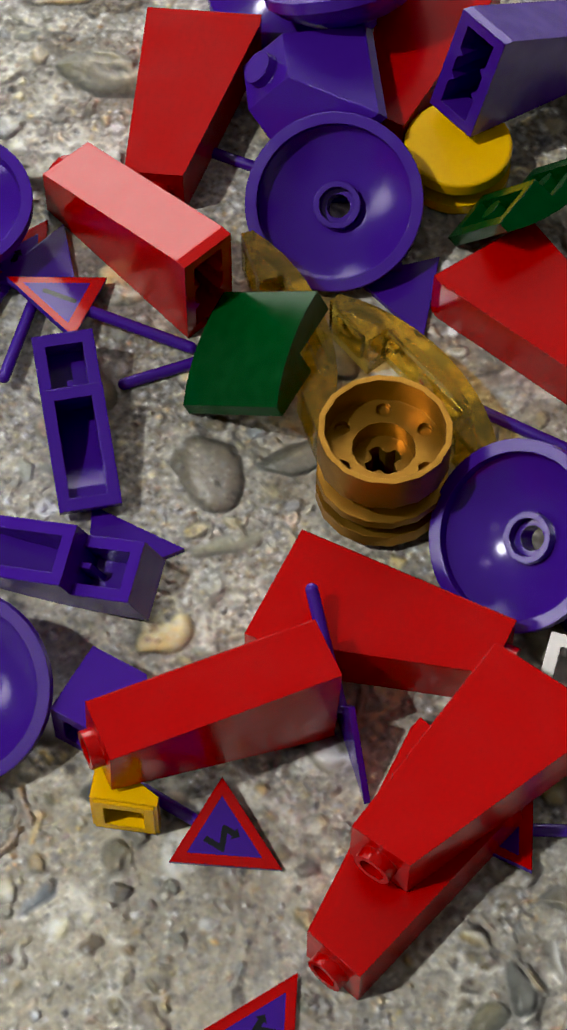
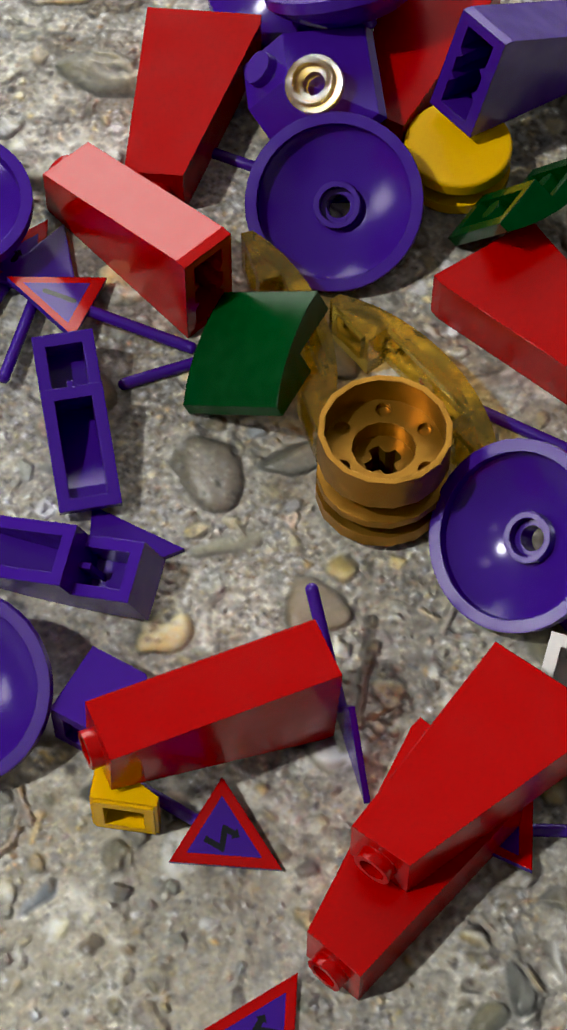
red slope [244,529,521,697] -> none
dark purple piece [363,257,440,341] -> none
none -> clear yellow plate [285,54,345,115]

